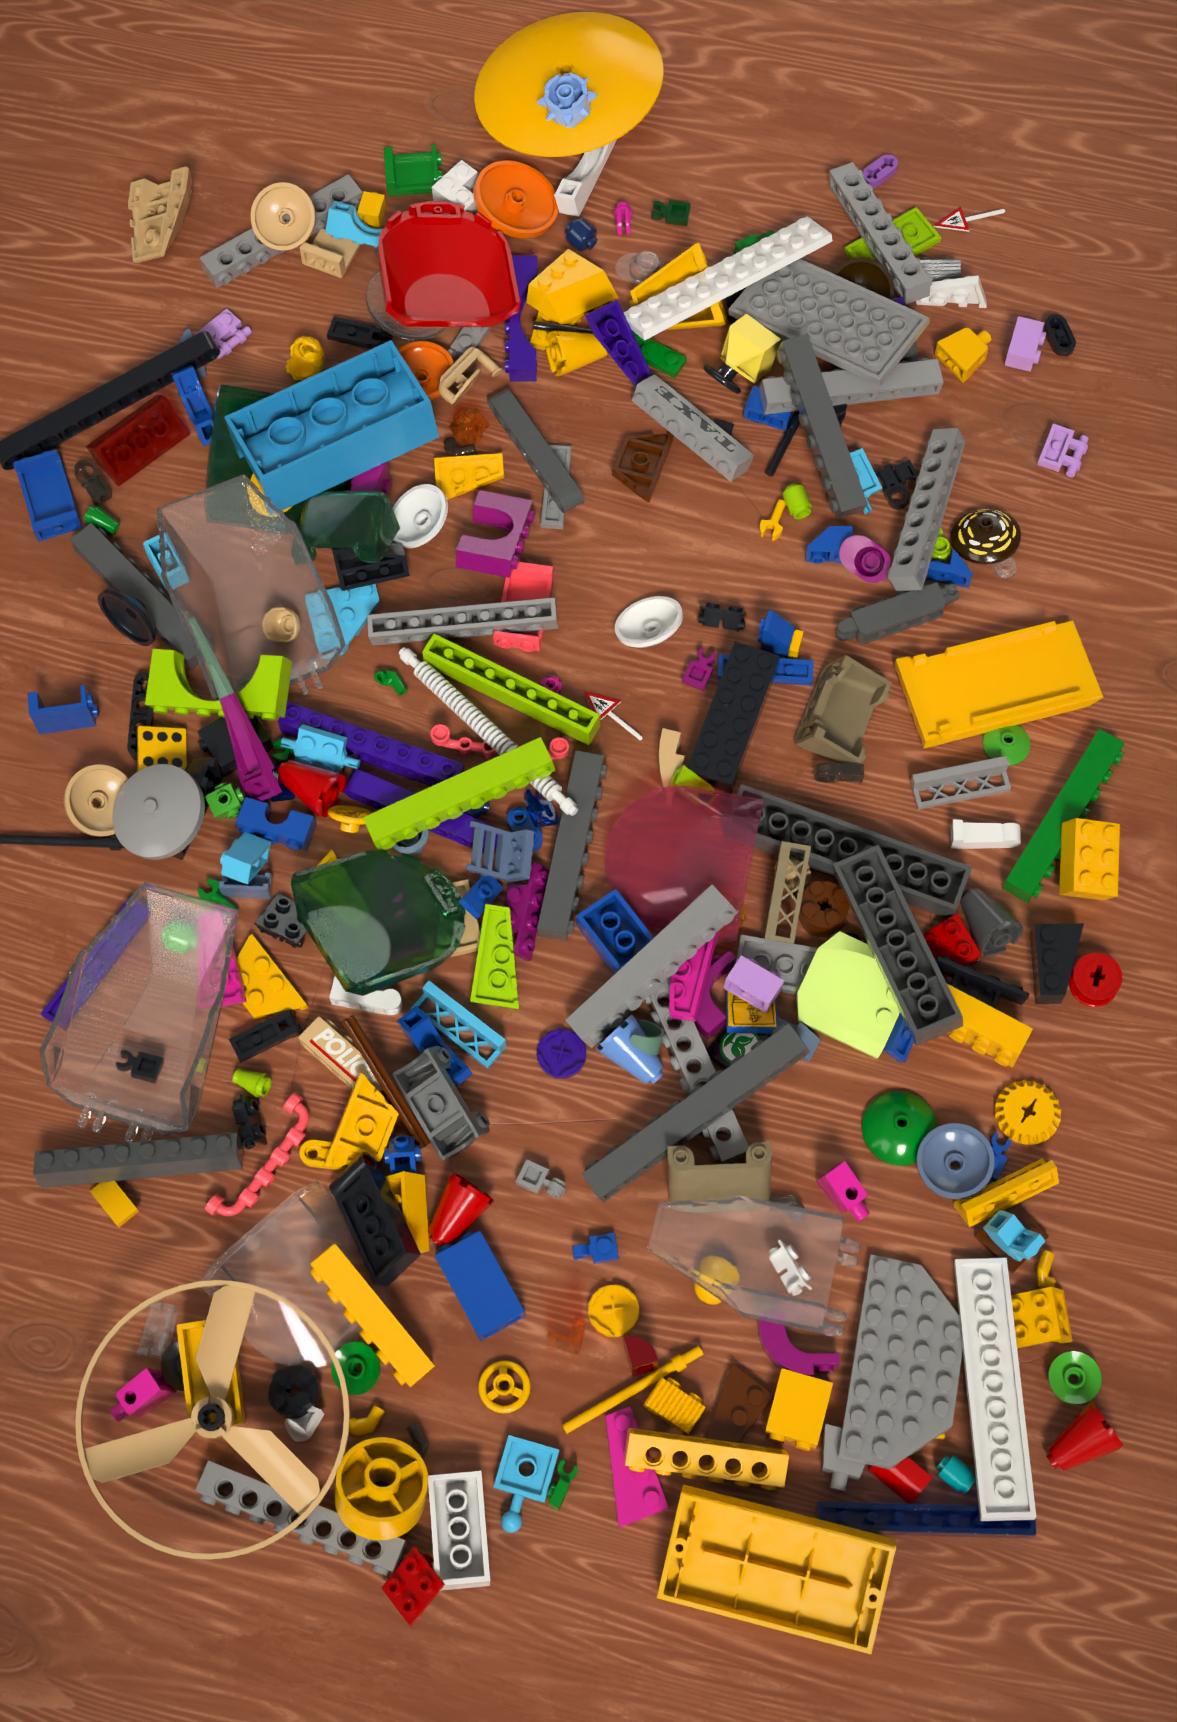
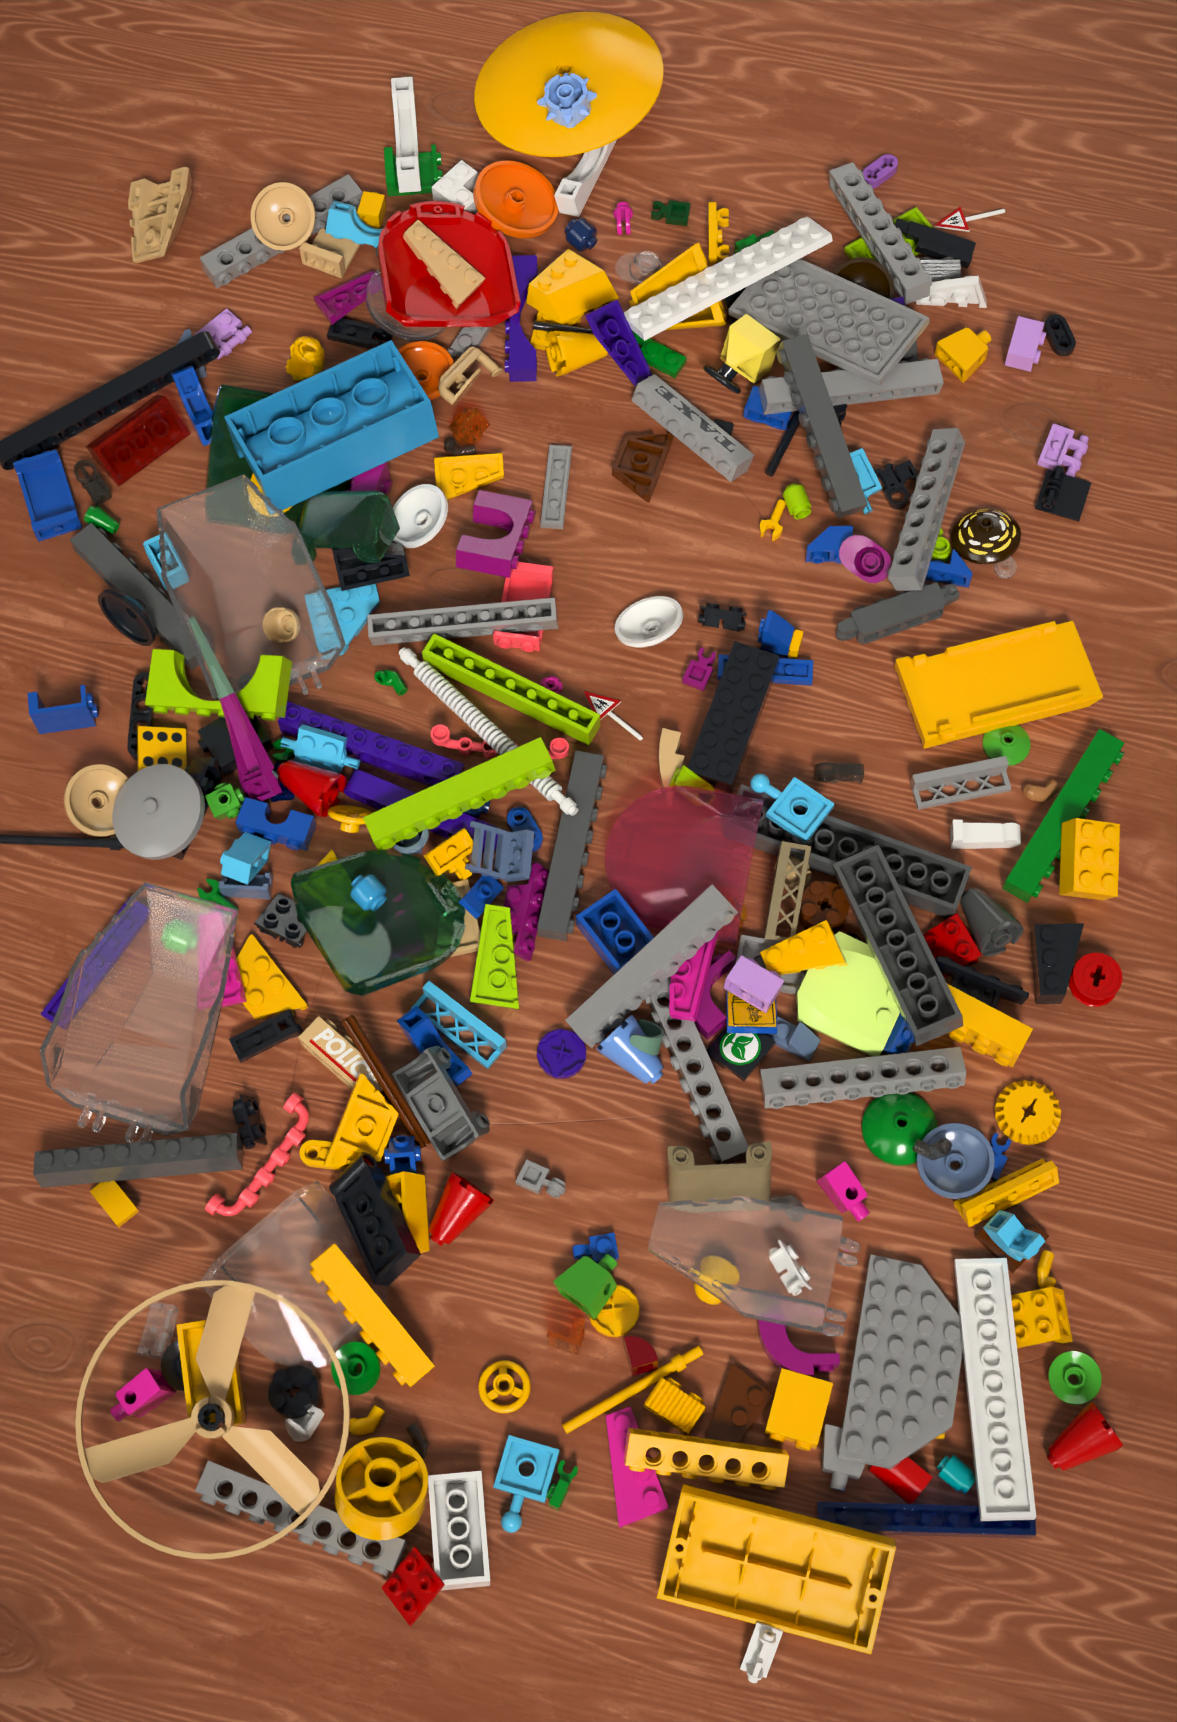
black plate [116,1050,164,1084] -> none
lime cone [232,1069,272,1097] -> none
white leg [329,975,403,1015] -> none
blue panel [435,1231,526,1342] -> none
dark grey beam [487,388,584,513] -> none
clear blue plate [524,789,559,828] -> none
dark grey brick [582,1024,810,1203] -> none
dark tan windscreen [794,655,892,767] -> none
none -> magenta wing [313,271,382,325]
none -> dark azure head [350,874,387,911]
none -> white arch [391,77,421,193]
none -> tan wing [403,220,485,310]
none -> yellow hinge [423,828,473,881]
none -> bright green torso [553,1254,618,1320]
none -> yellow plate [709,202,729,267]
none -> white hinge [740,1622,783,1683]
none -> medium azure plate [750,774,834,844]
none -> yellow wing [760,920,847,975]
none -> light grey brick [760,1047,966,1109]
none -> black piece [895,218,976,269]
none -> clear smoke arm [912,1138,952,1160]
none -> medium nougat arm [1023,780,1060,802]
none -> black hinge [1035,466,1091,522]

